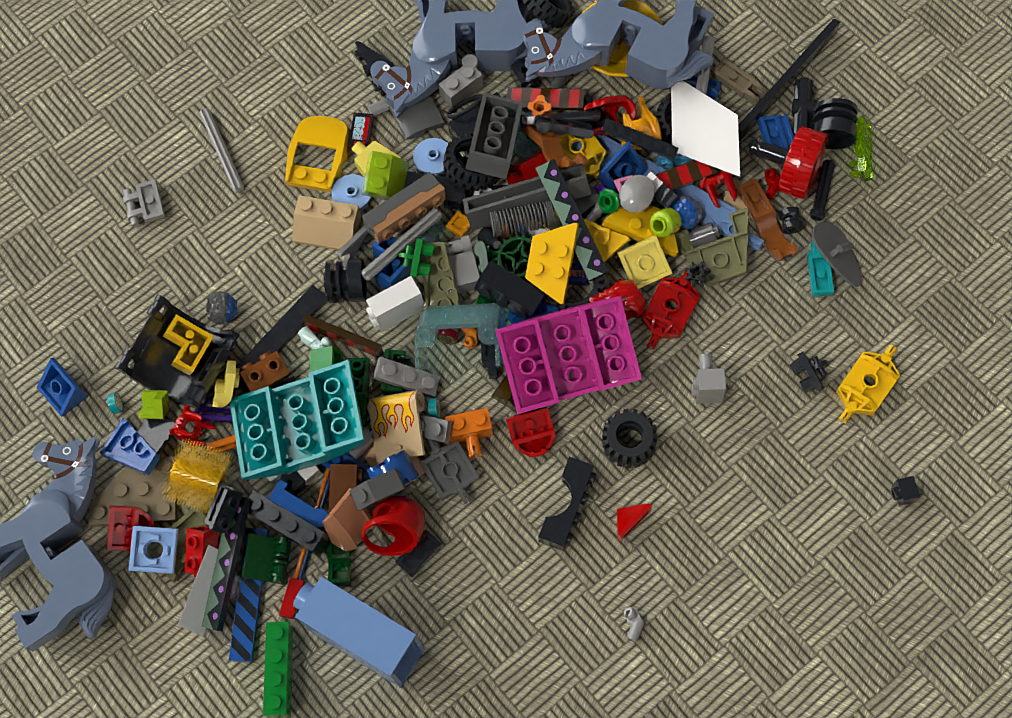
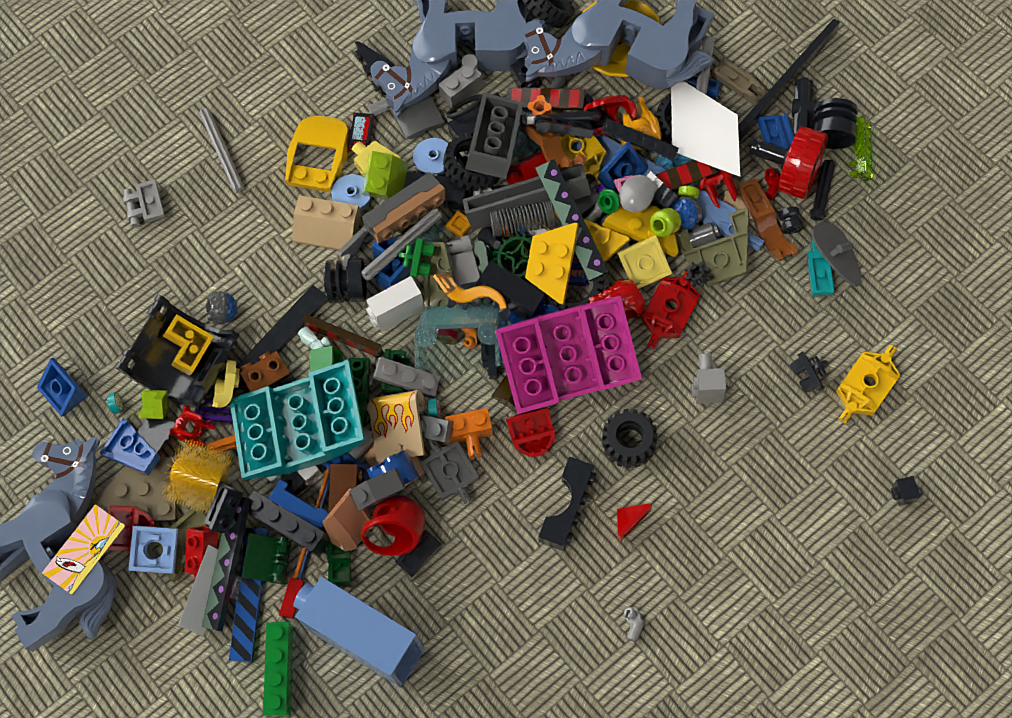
none -> sticker [42,505,125,595]
none -> light orange piece [433,272,511,321]
none -> lime tile [678,186,699,200]

